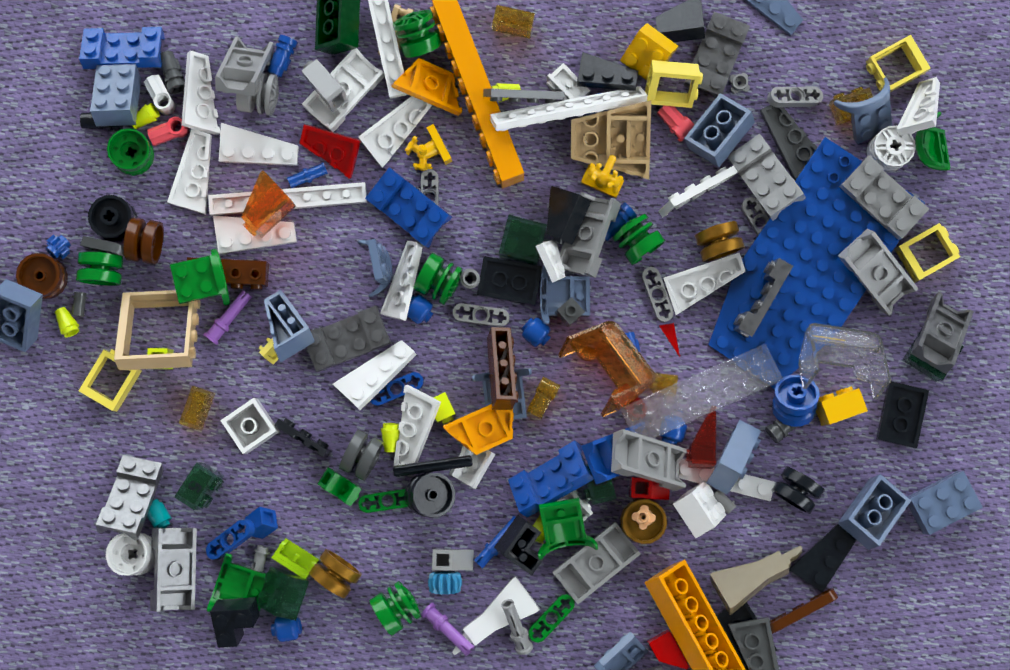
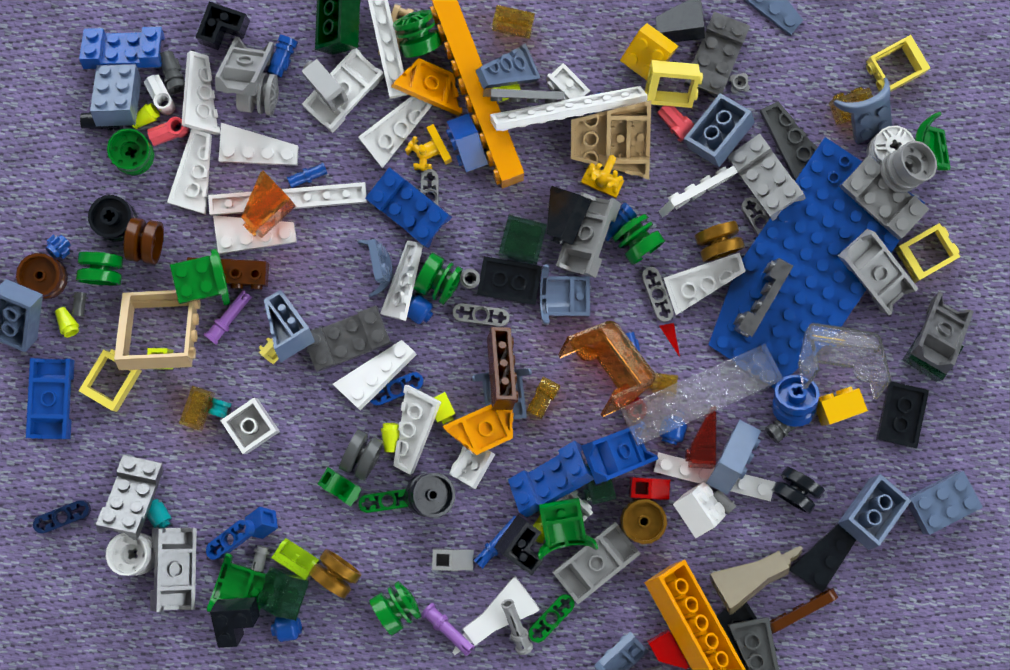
dark grey beam [80,236,124,257] -> none
clear green brick [174,462,224,510] -> none
black wing [274,418,331,458] -> none
red wing [299,124,361,179] -> none
black axle [393,455,473,477] -> none
dark azure gear [428,571,462,595] -> none
blue head [521,318,551,347] -> none
white wing [536,240,566,283] -> none
dark grey brick [555,297,585,327] -> none
wing [577,52,638,91] -> none
light grey piece [611,429,687,491] -> none
light nougat plate [632,505,656,530] -> none
light grey beam [767,87,823,107] -> none
white wing [896,77,940,135] -> none
none -> blue piece [26,358,75,439]
none -> dark blue beam [33,500,91,533]
none -> black brick [196,1,250,50]
none -> teal wheel [208,398,232,418]
none -> blue brick [446,113,488,172]
none -> sand blue wing [476,43,540,89]
none -> light grey wheel [881,141,937,193]

